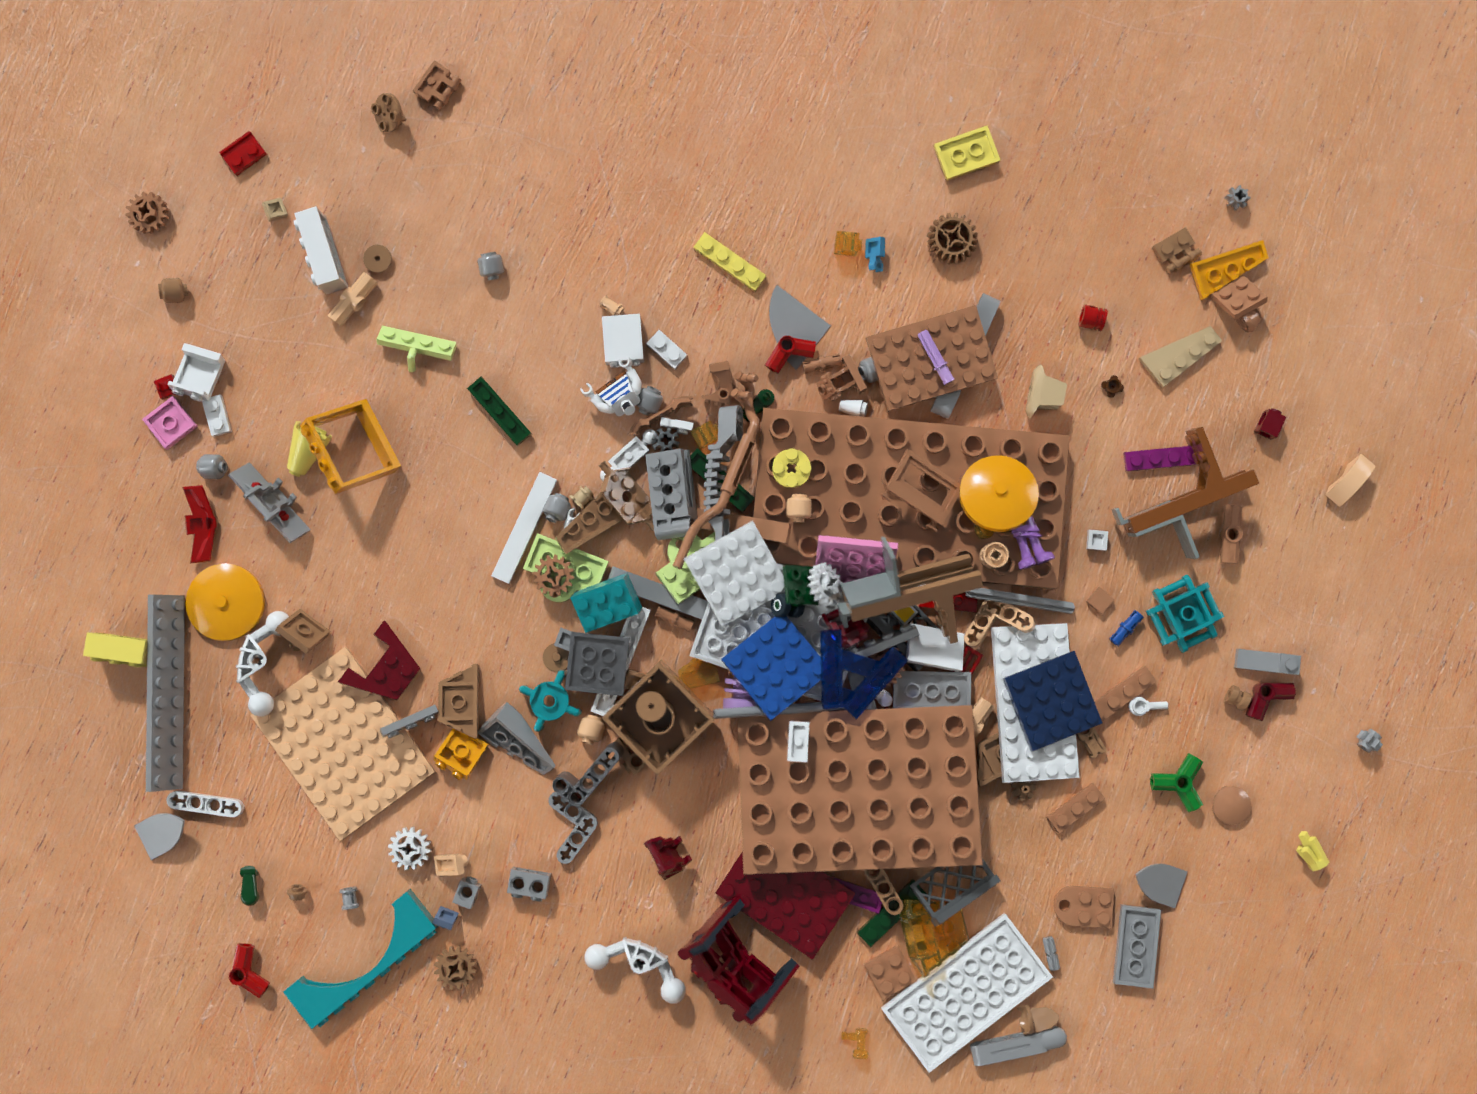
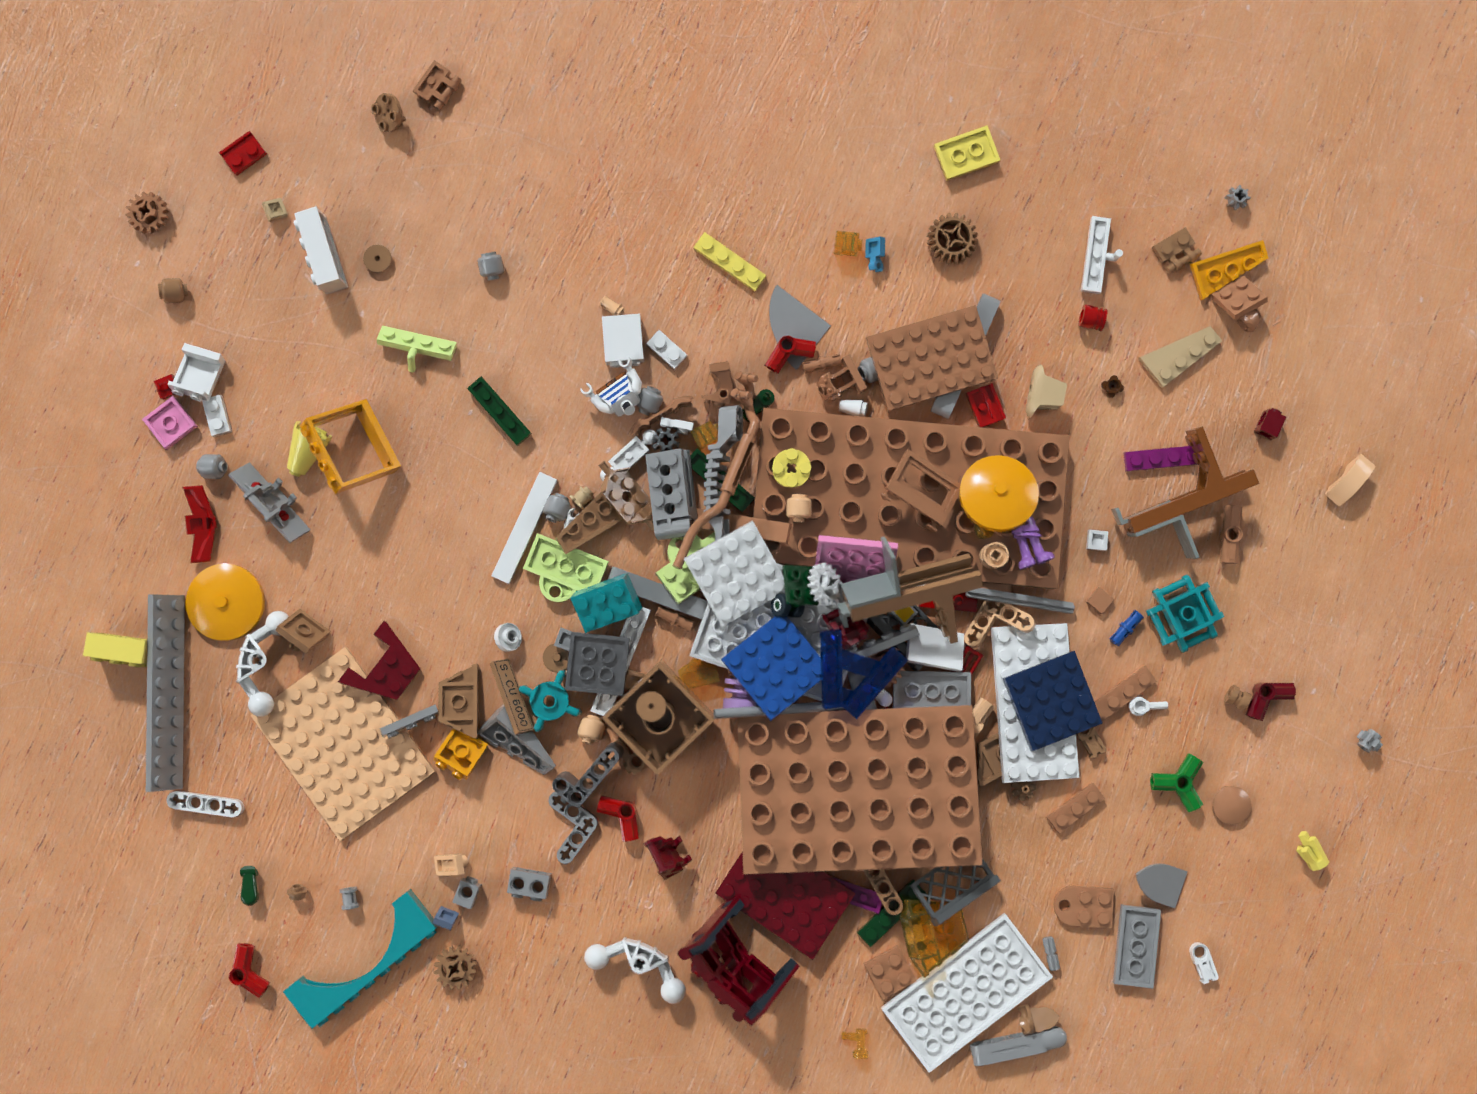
light grey shield [134,813,185,860] -> none
light nougat piece [328,272,378,327] -> none
white gear [388,827,432,870] -> none
nougat gear [532,555,575,597] -> none
white plate [787,721,809,762] -> none
lavender axle [918,330,955,385] -> none
light grey slope [1234,649,1301,675] -> none
none -> medium nougat tile [490,659,534,735]
none -> white plate [494,623,522,652]
none -> red piece [596,795,639,841]
none -> red plate [966,383,1006,428]
none -> white plate [1081,216,1123,294]
none -> white piece [1189,942,1219,984]

